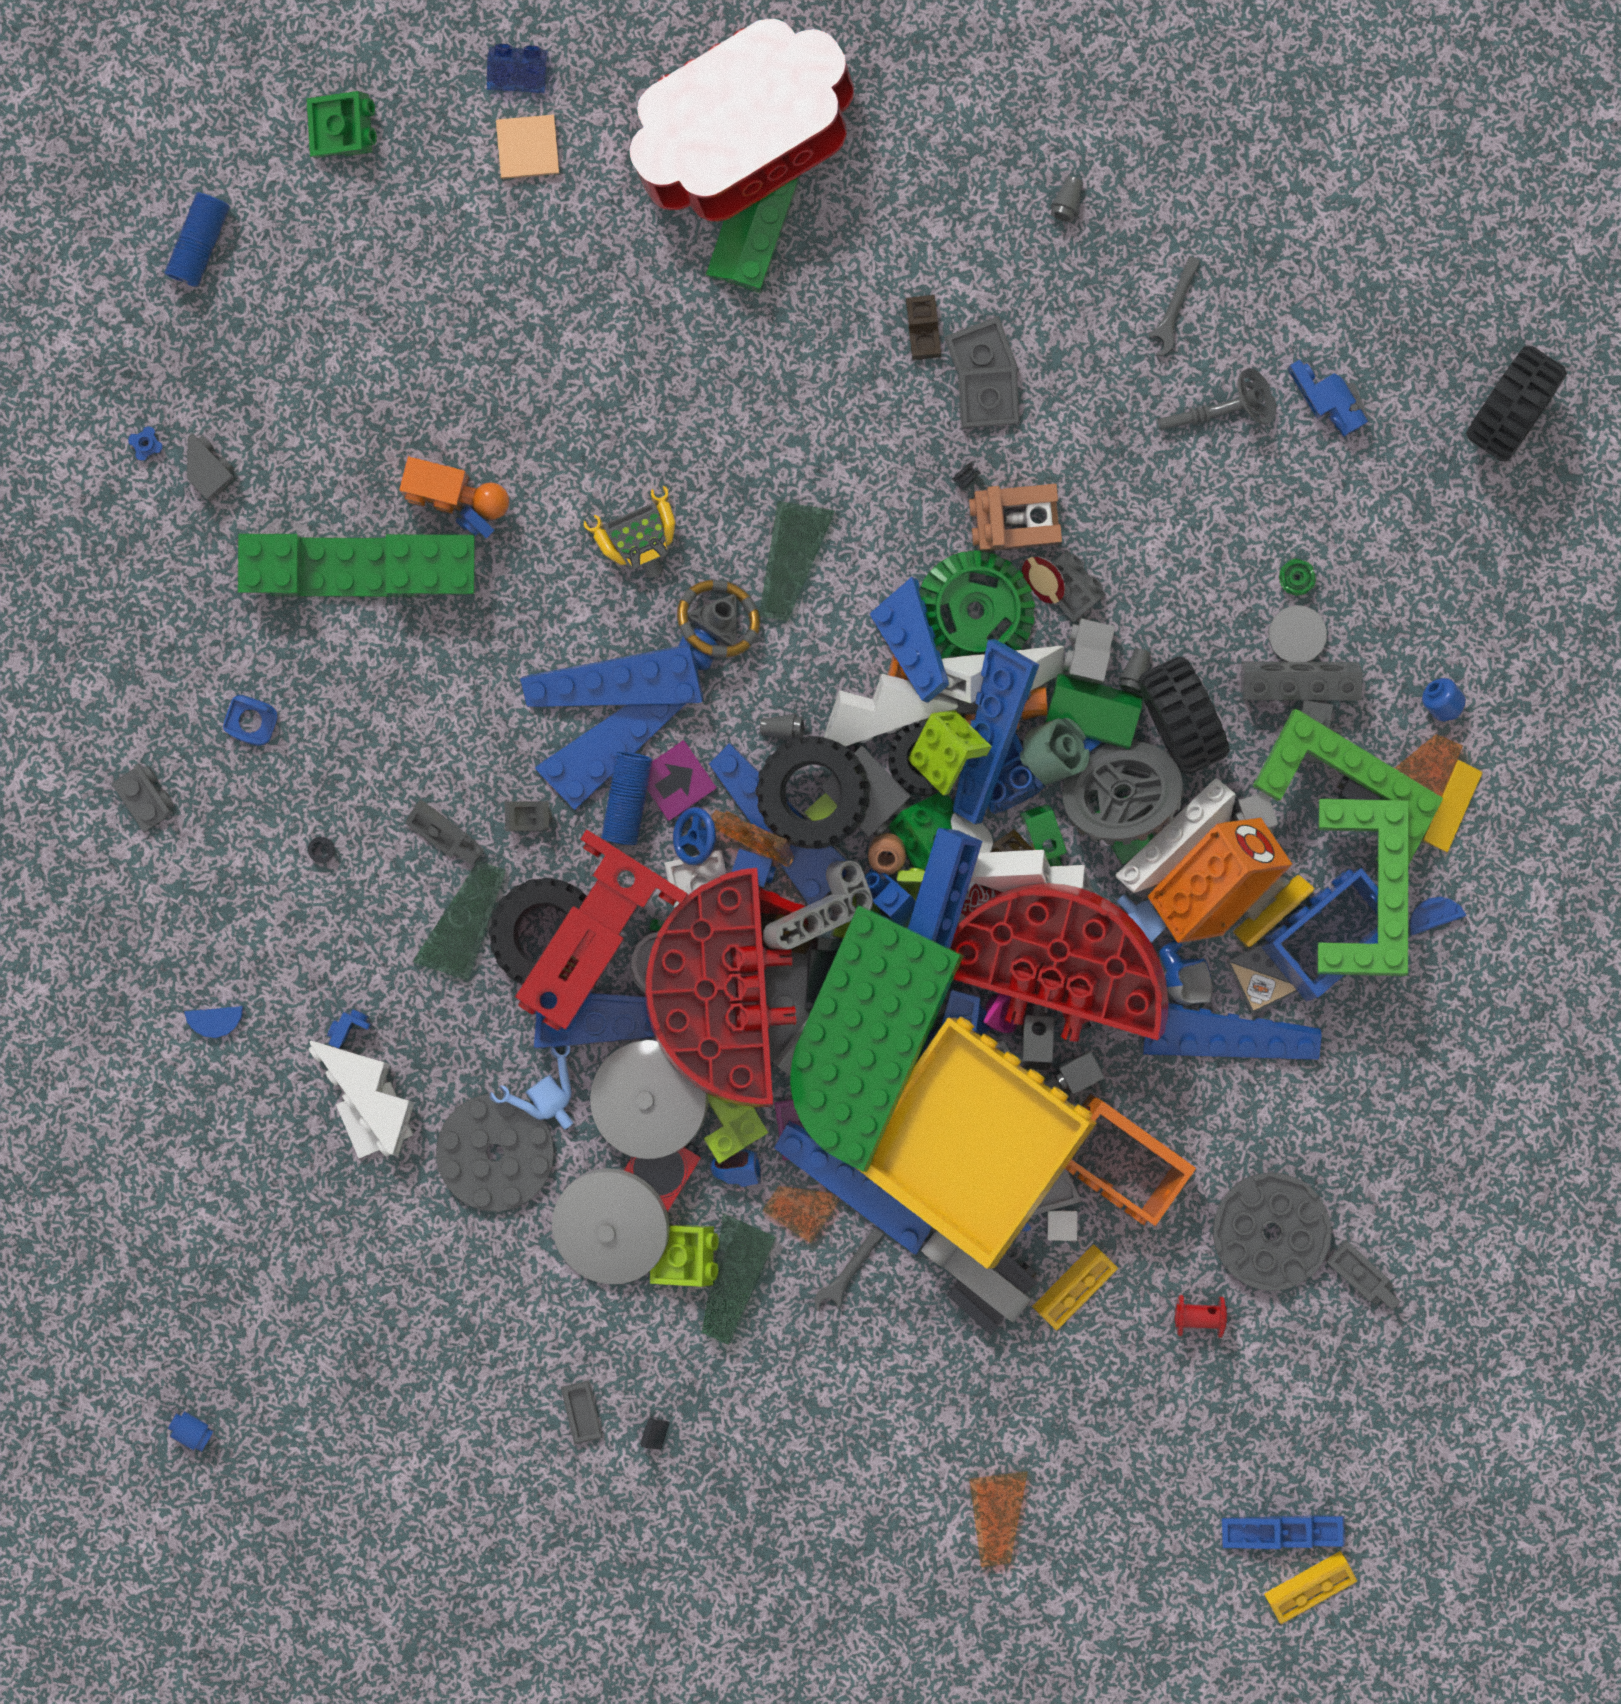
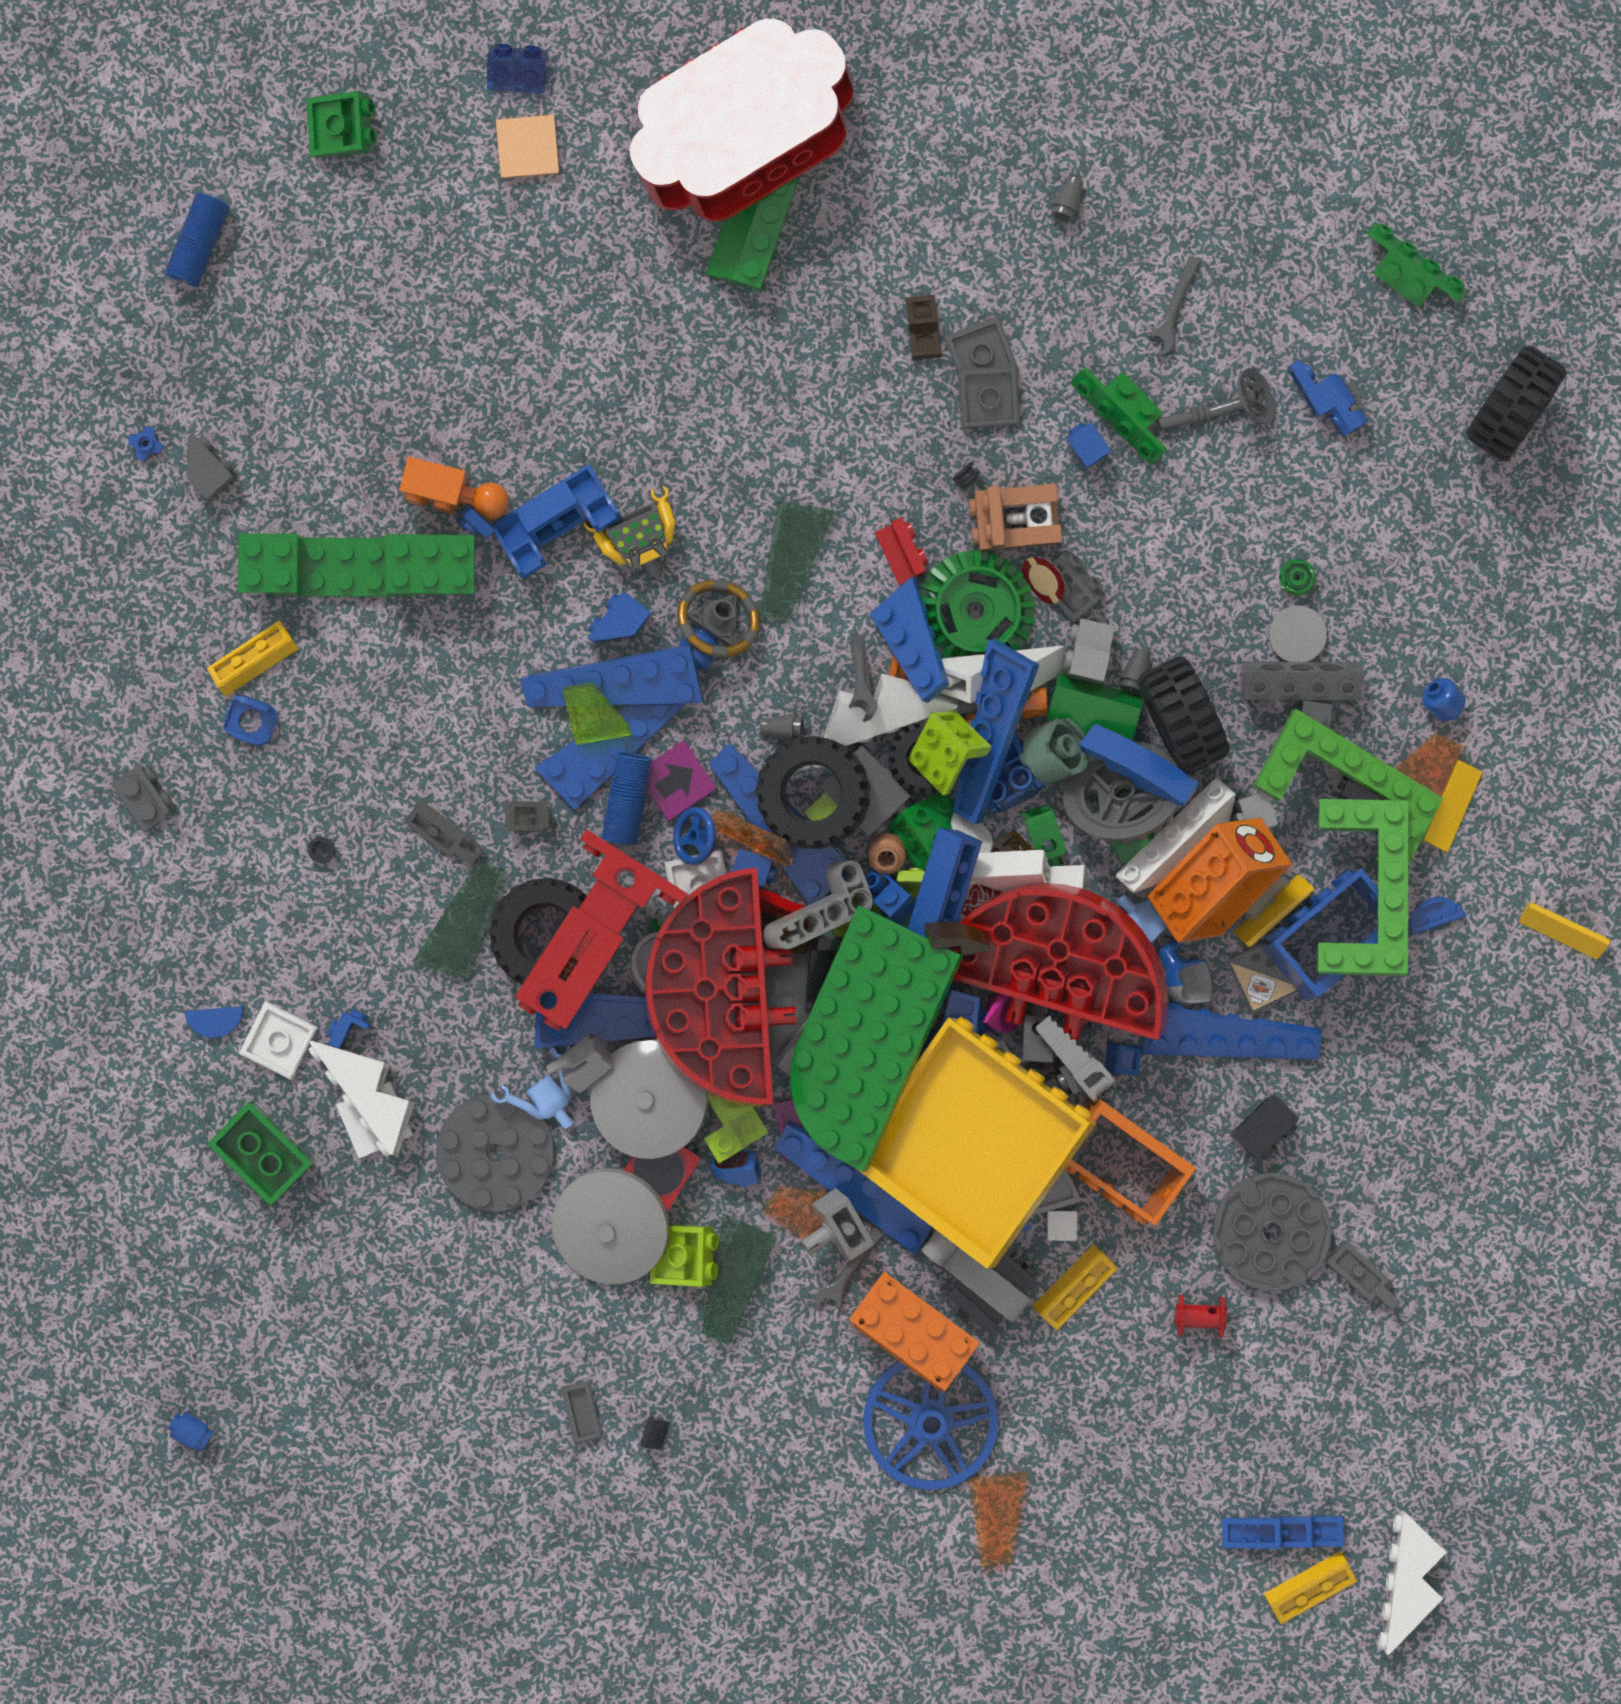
none -> yellow slope [207,620,299,697]
none -> green brick [208,1101,316,1206]
none -> white tile [239,1001,318,1080]
none -> blue bracket [490,464,622,580]
none -> light grey piece [546,1034,613,1093]
none -> clear neon green wing [563,682,631,745]
none -> blue slope [587,591,652,643]
none -> light grey brick [800,1188,875,1261]
none -> orange hose [848,1272,980,1393]
none -> dark grey piece [849,633,878,722]
none -> blue wheel [863,1361,998,1490]
none -> red bracket [876,517,929,585]
none -> dark brown slope [924,922,990,955]
none -> light grey piece [1036,1015,1116,1103]
none -> blue brick [1066,422,1111,471]
none -> green bracket [1070,367,1167,465]
none -> blue slope [1079,724,1199,807]
none -> blue slope [1104,1042,1142,1076]
none -> black brick [1230,1093,1299,1160]
none -> green bracket [1366,222,1468,307]
none -> white slope [1378,1510,1447,1655]
none -> yellow slope [1519,903,1611,959]

